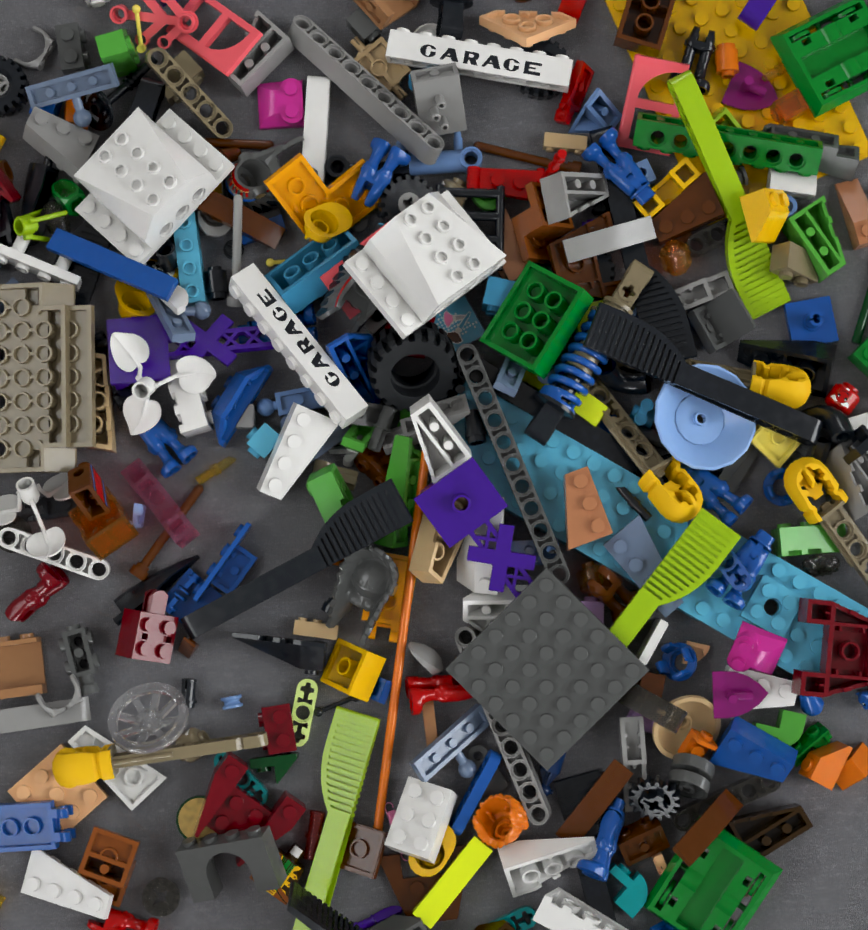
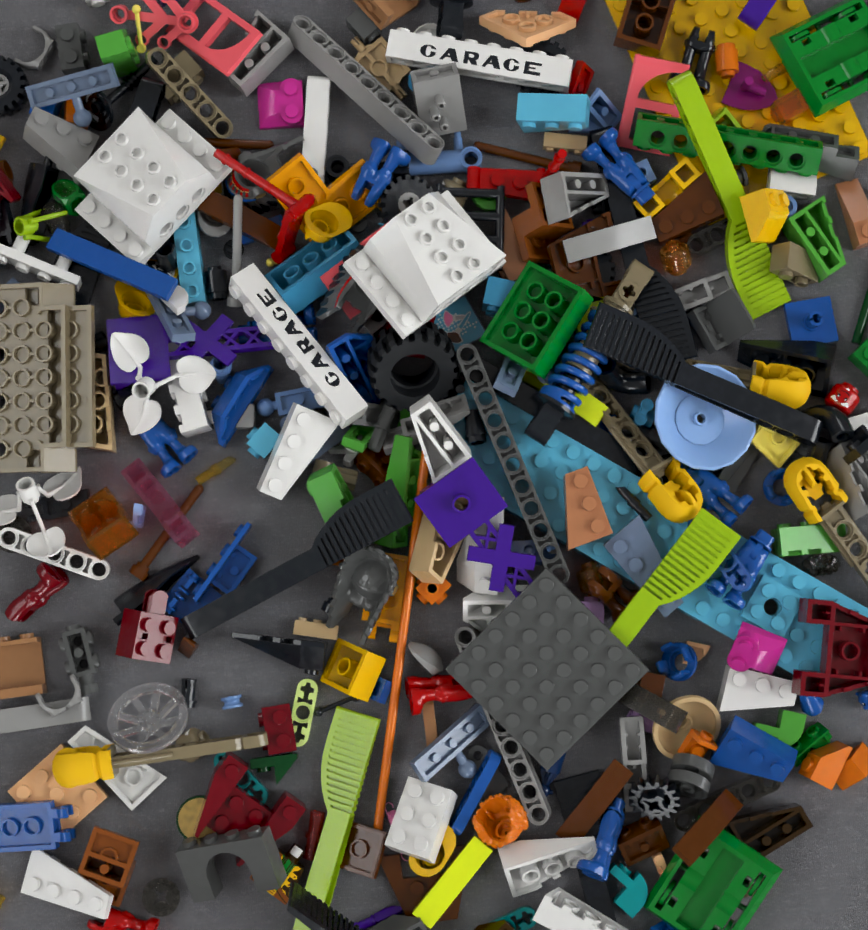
reddish brown torso [68,462,111,521] -> none
white tile [635,619,669,665] -> none
magenta shield [712,671,768,719] -> none
none -> medium blue cone [210,357,232,384]
none -> red piece [213,149,315,264]
none -> orange brick [415,579,452,605]
none -> medium azure wedge [516,93,591,133]

